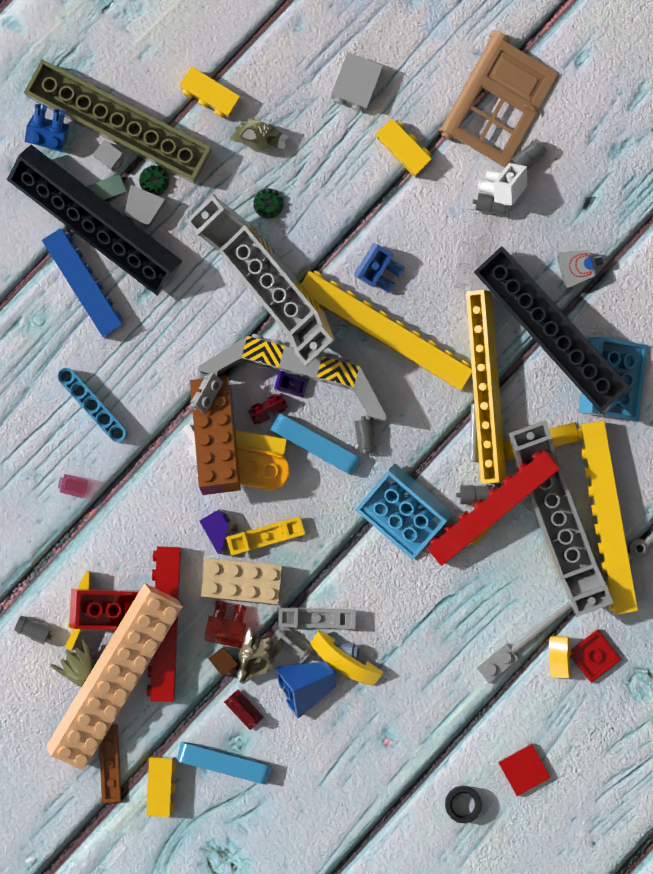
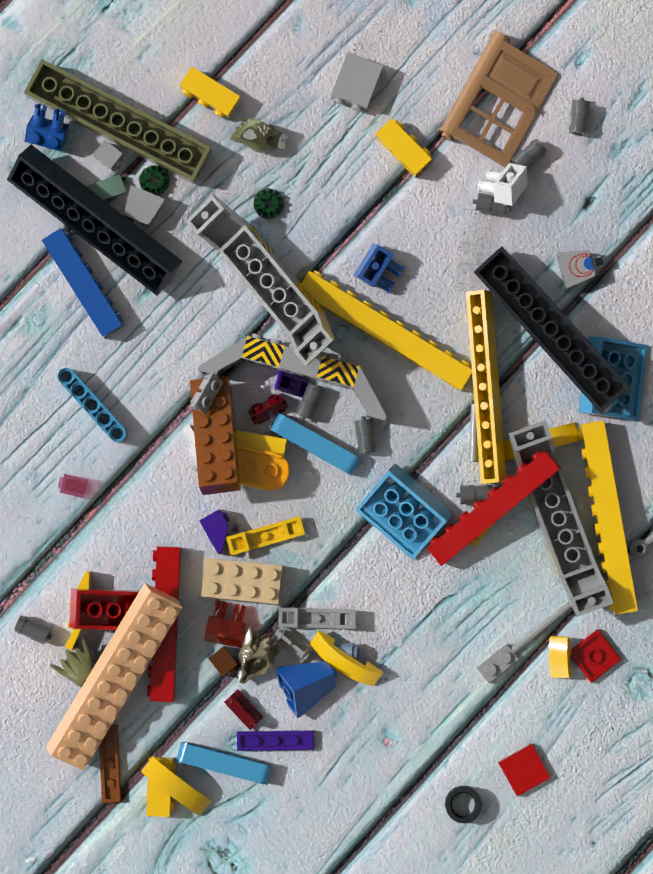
none -> yellow slope [141,756,212,816]
none -> dark purple tile [237,730,314,751]
none -> dark grey piece [295,384,324,421]
none -> dark grey piece [569,97,591,135]

